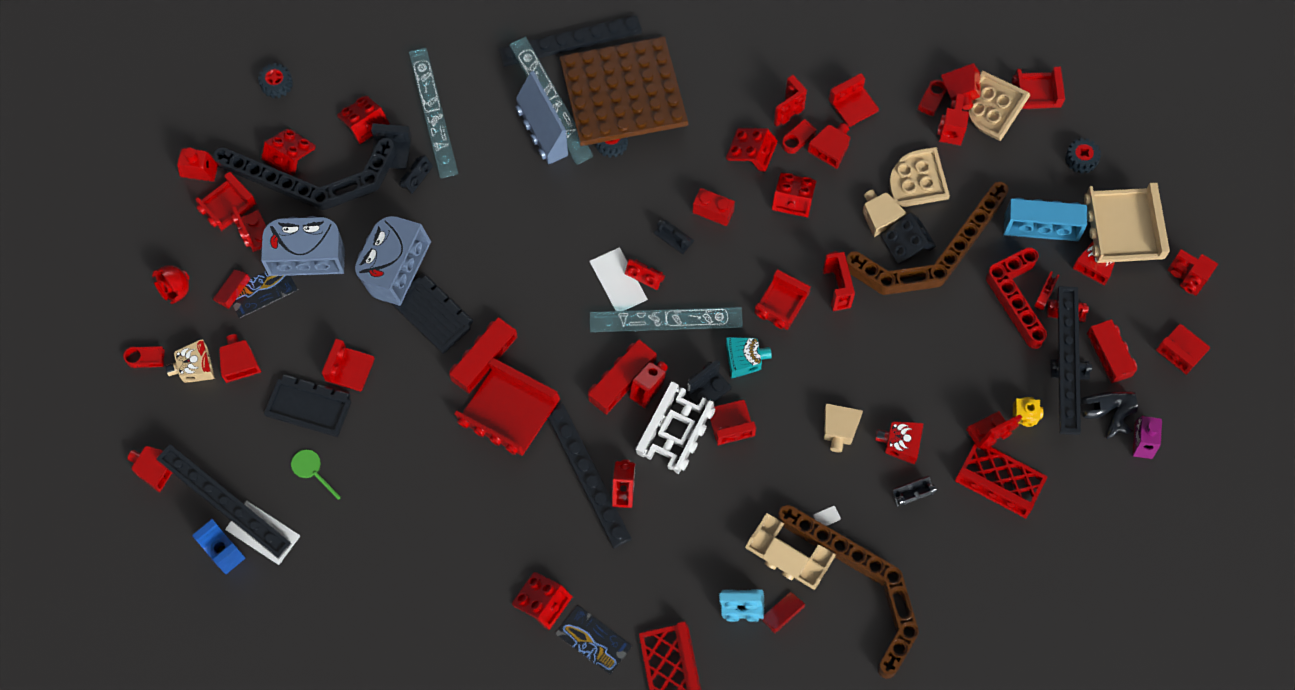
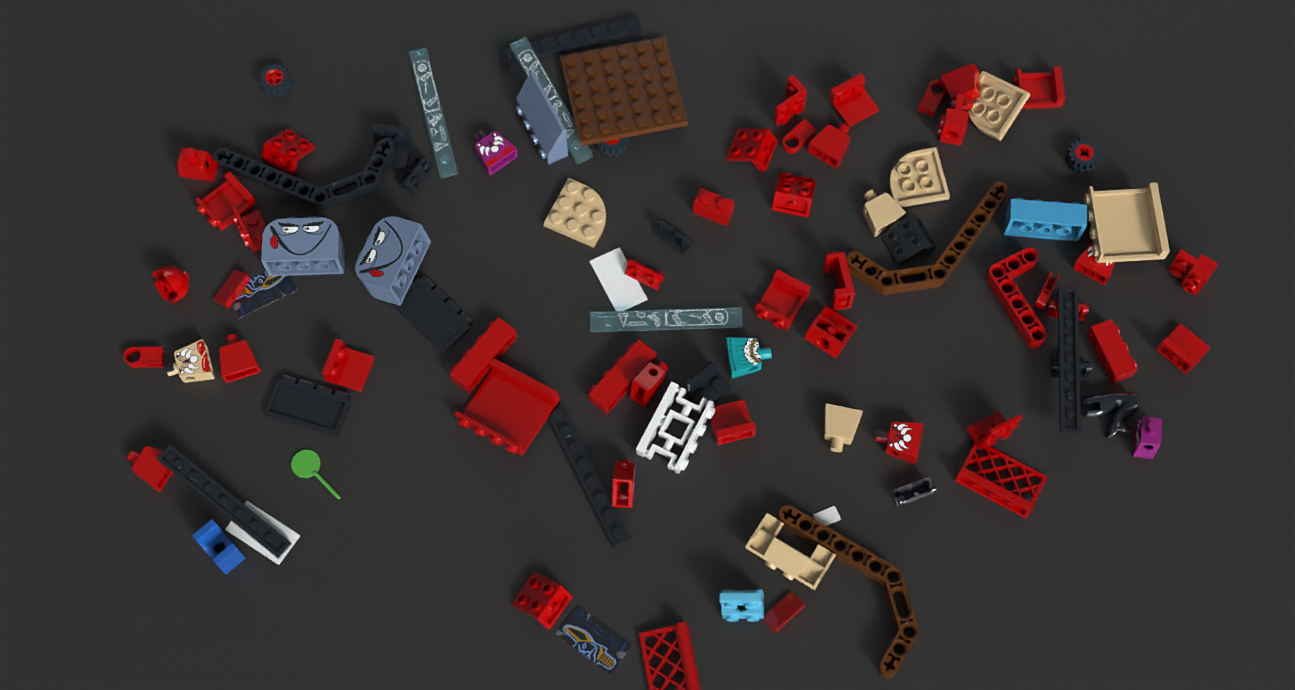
red bracket [337,96,390,144] -> none
yellow brick [1013,397,1043,427] -> none
none -> magenta torso [475,130,518,176]
none -> tan plate [544,178,606,248]
none -> red brick [804,306,858,359]

